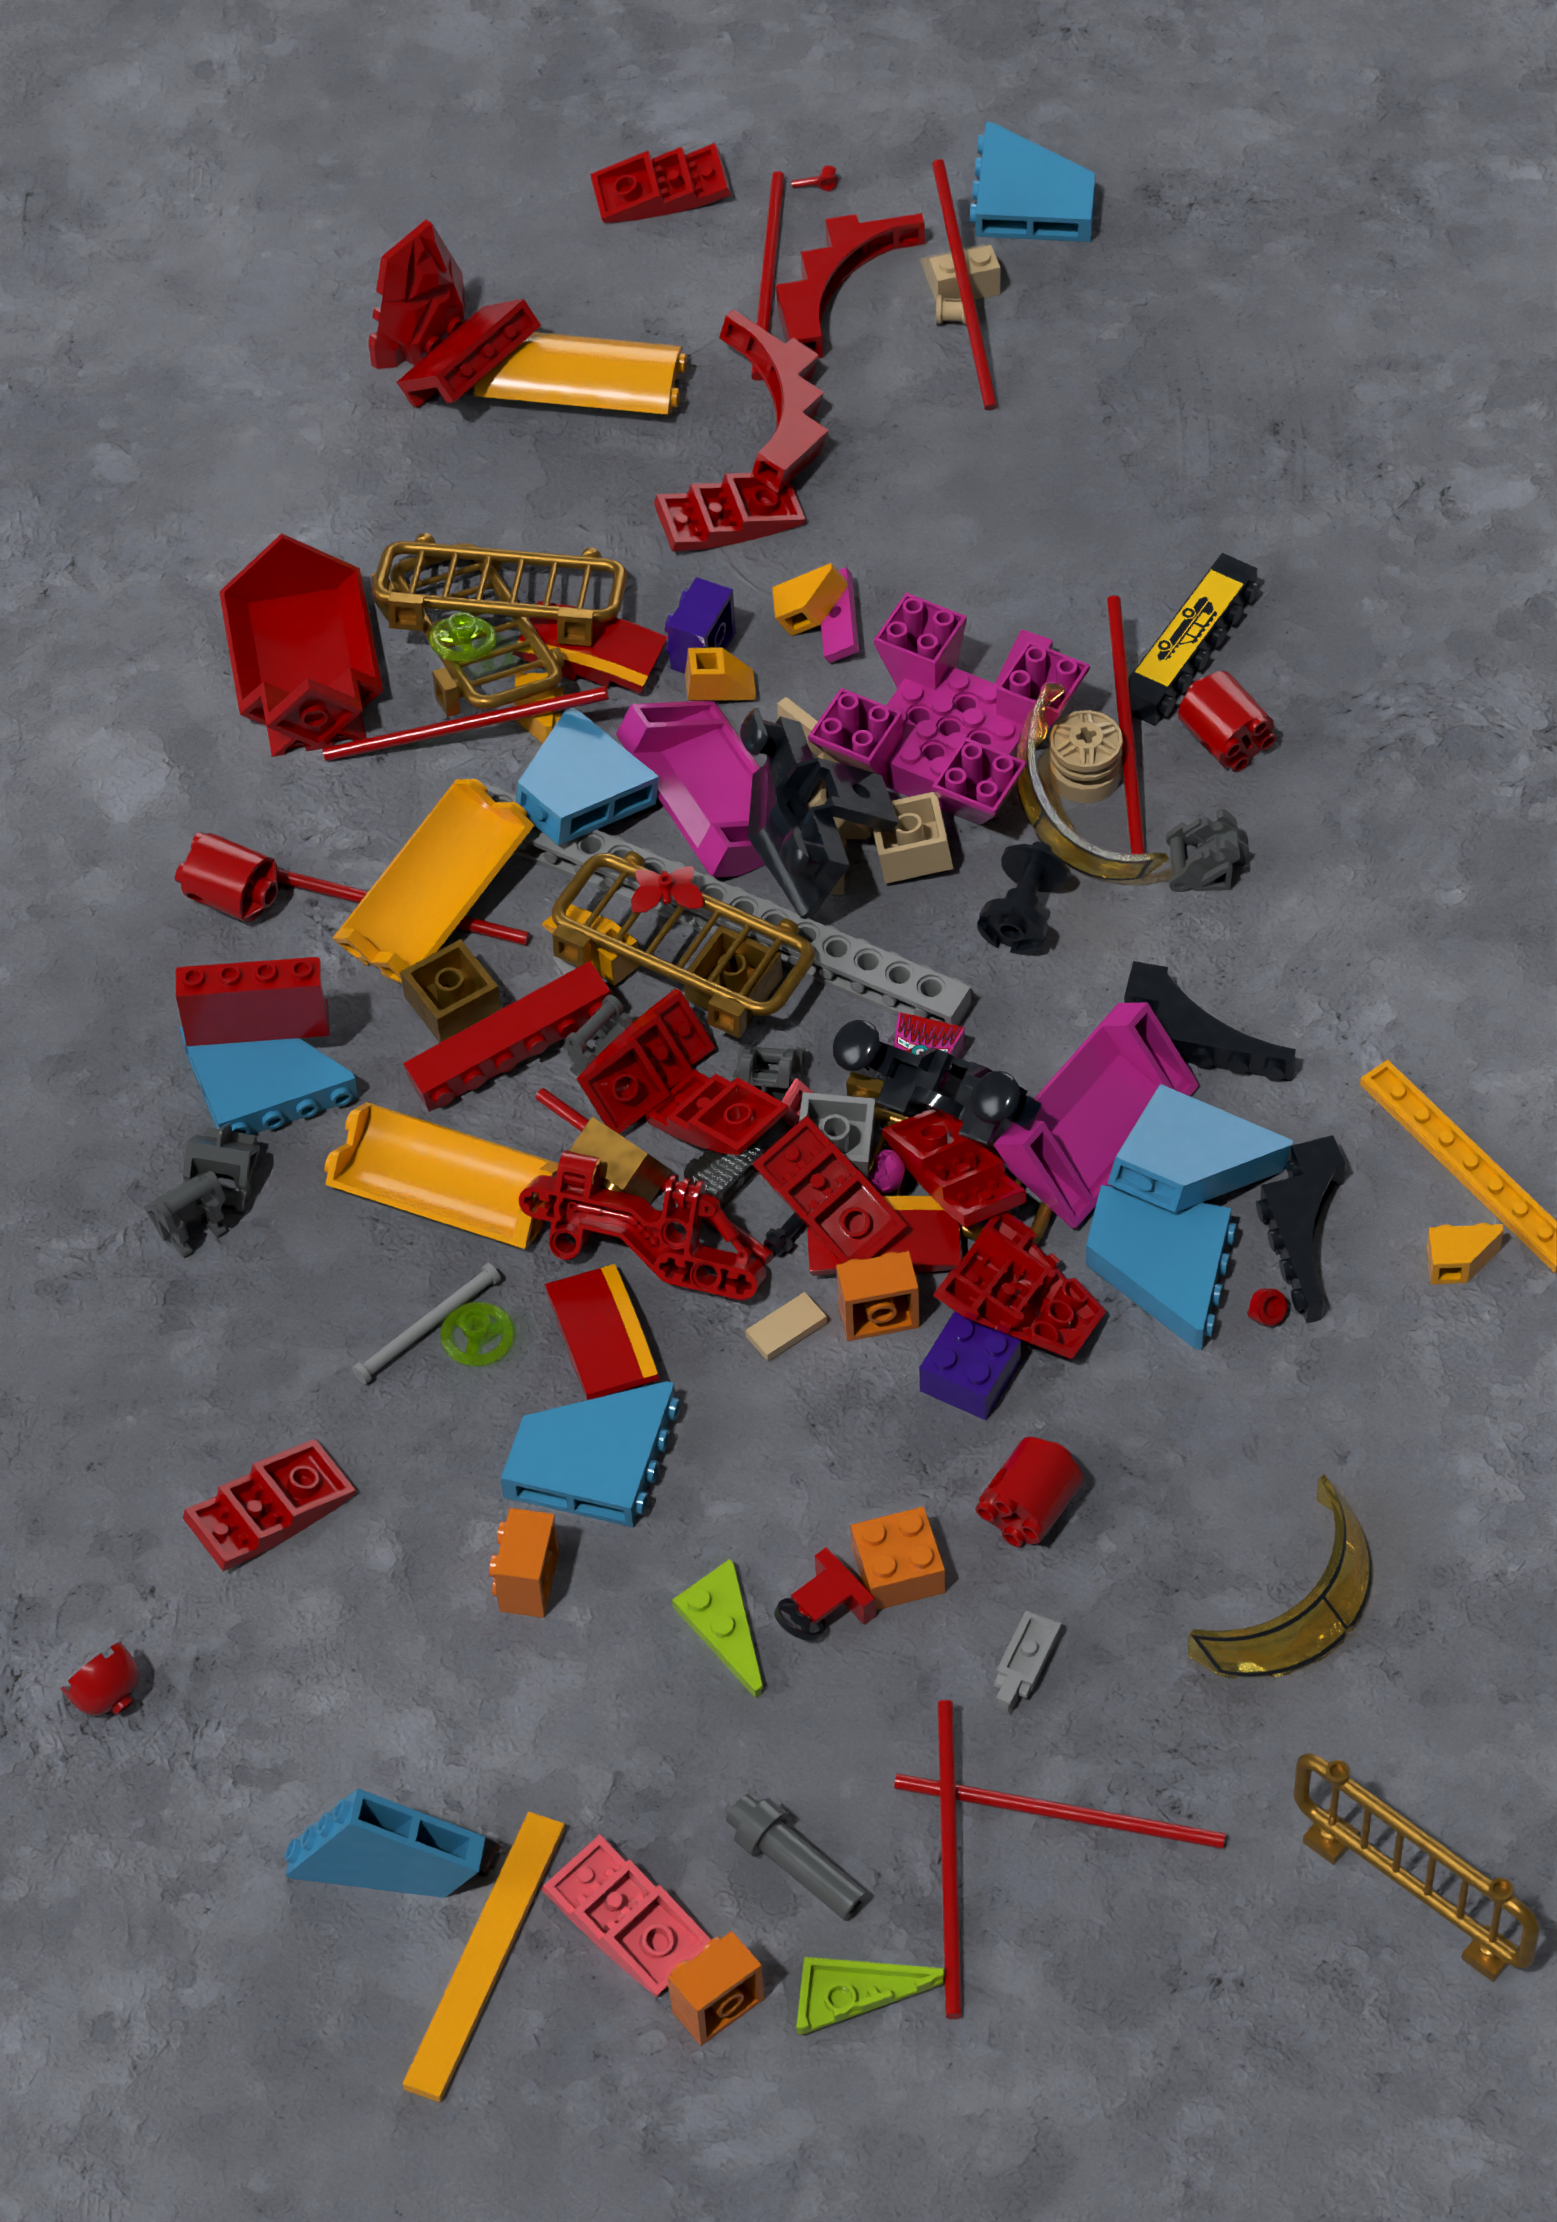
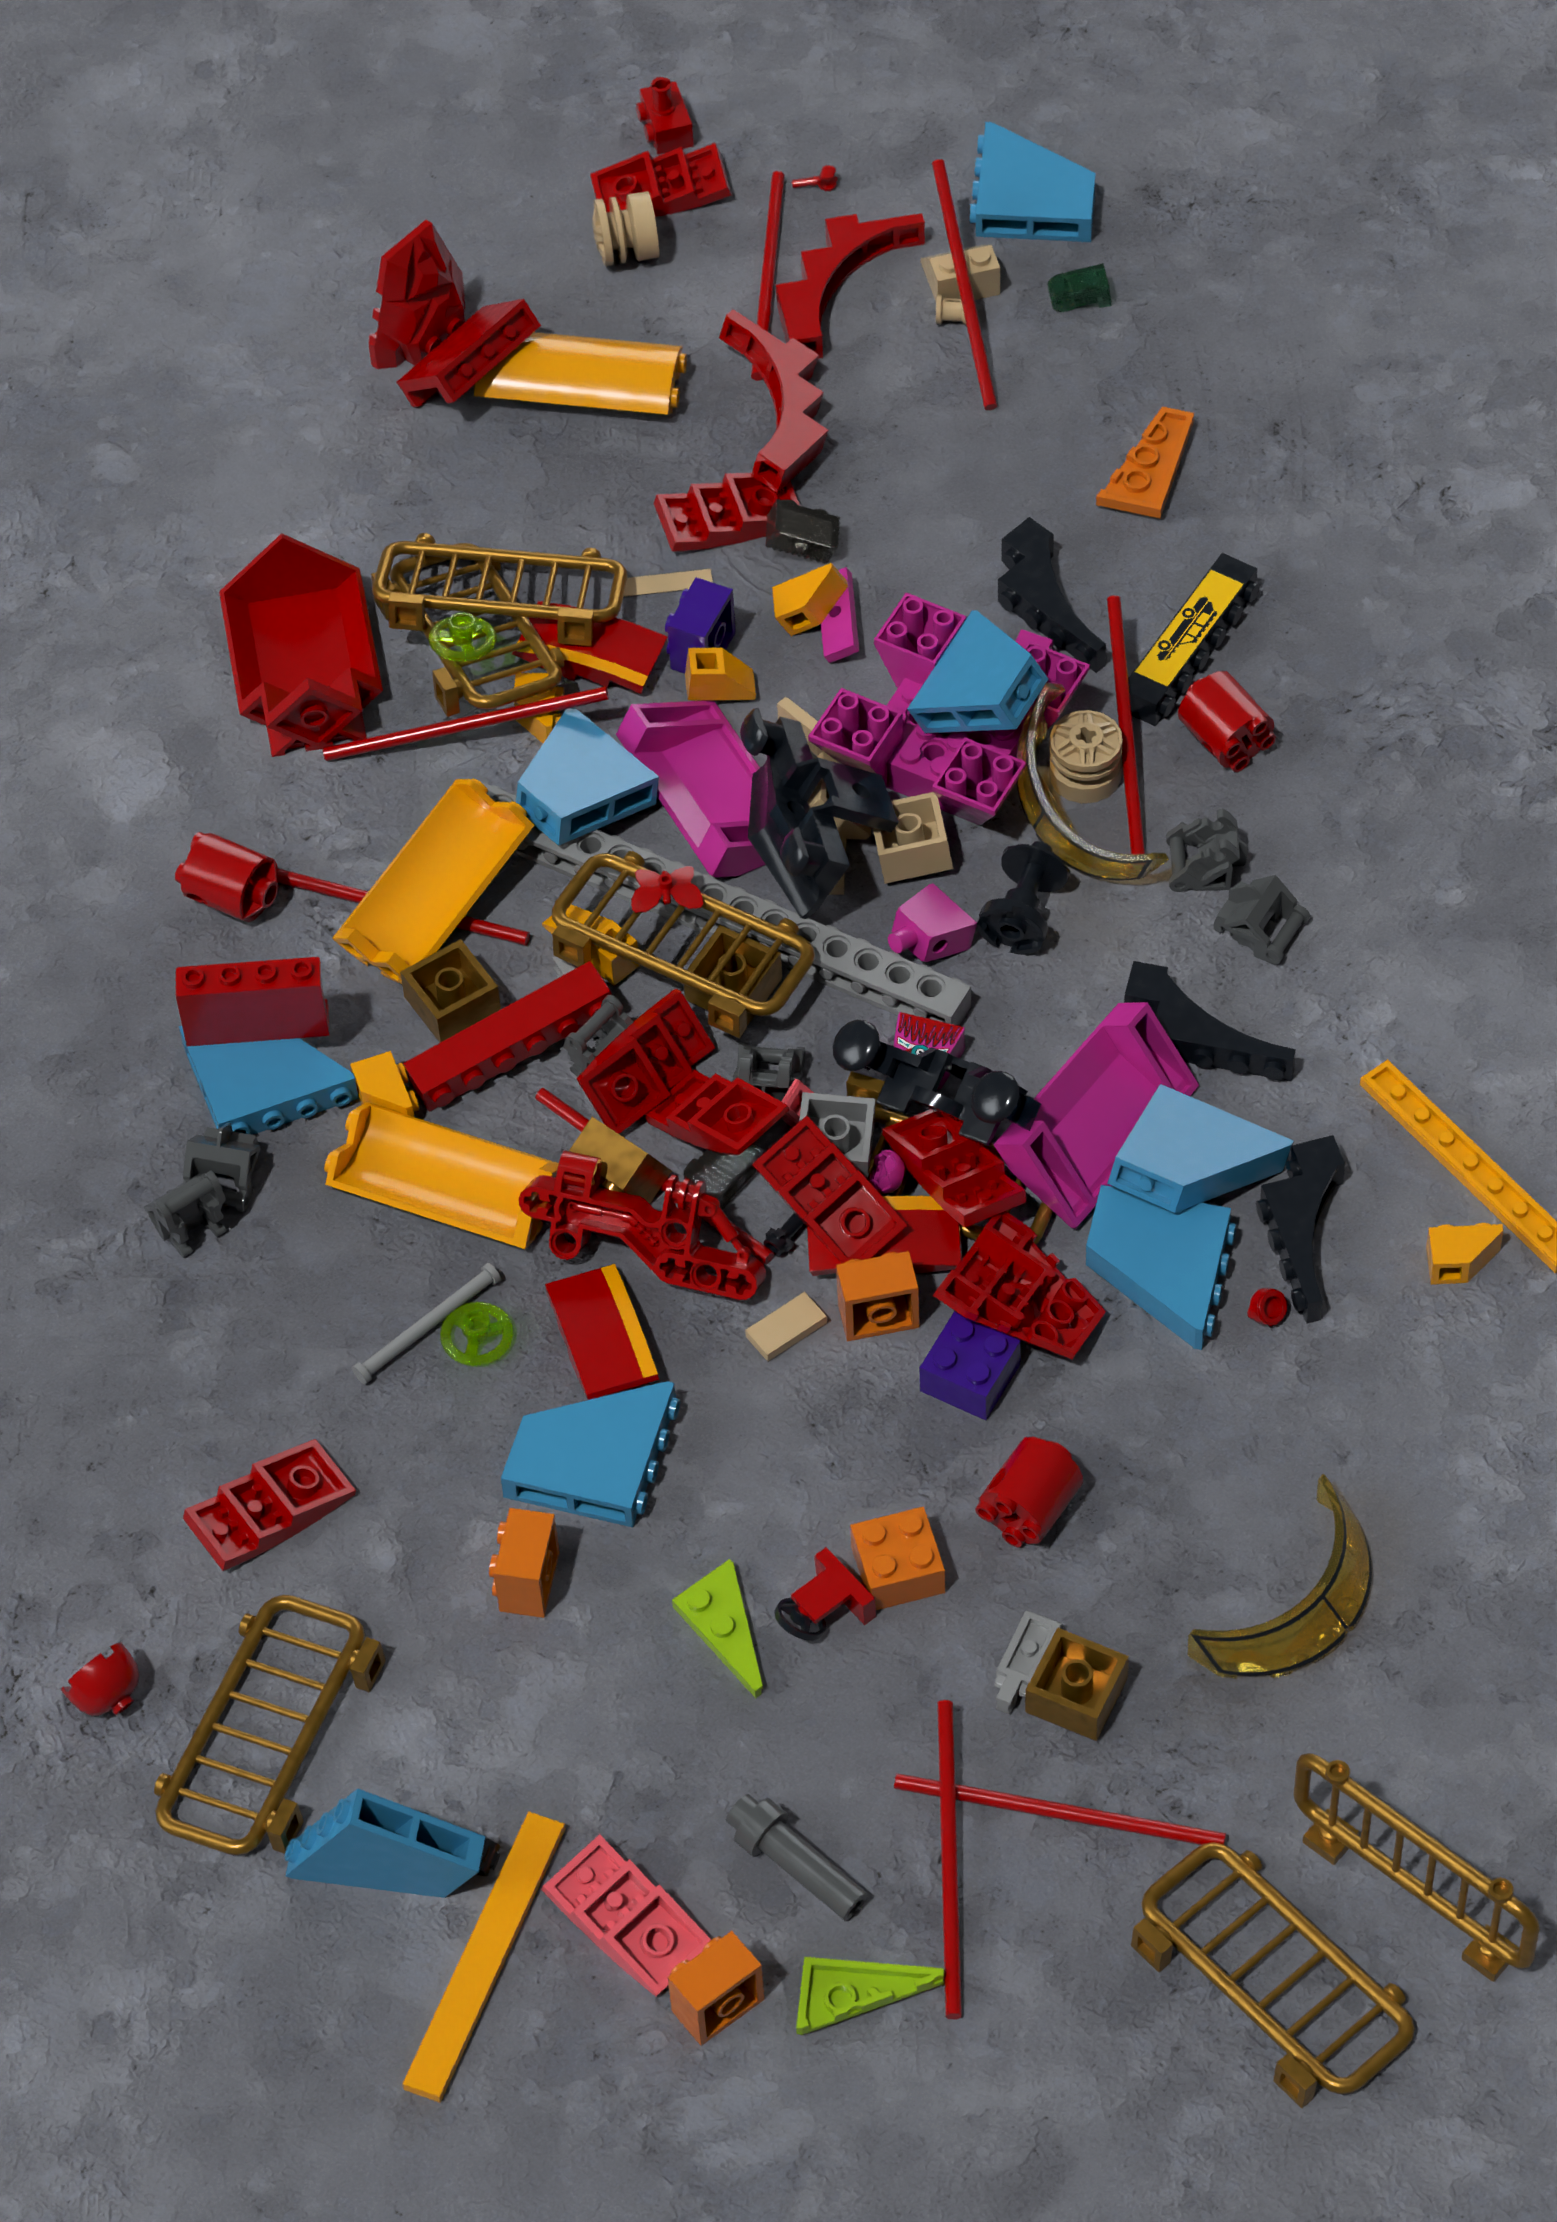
none -> pearl gold bar [154,1595,386,1855]
none -> light orange slope [350,1051,419,1117]
none -> tan wheel [592,191,659,266]
none -> tan sticker [623,569,713,597]
none -> red brick [636,77,694,155]
none -> clear smoke brick [765,499,840,565]
none -> dark pink torso [888,883,977,962]
none -> dark azure slope [907,610,1048,733]
none -> black arch [998,517,1106,673]
none -> pearl gold brick [1025,1627,1129,1741]
none -> clear green leg [1047,263,1112,312]
none -> orange wing [1096,406,1194,518]
none -> pearl gold bar [1131,1842,1415,2108]
none -> dark grey piece [1214,875,1310,964]

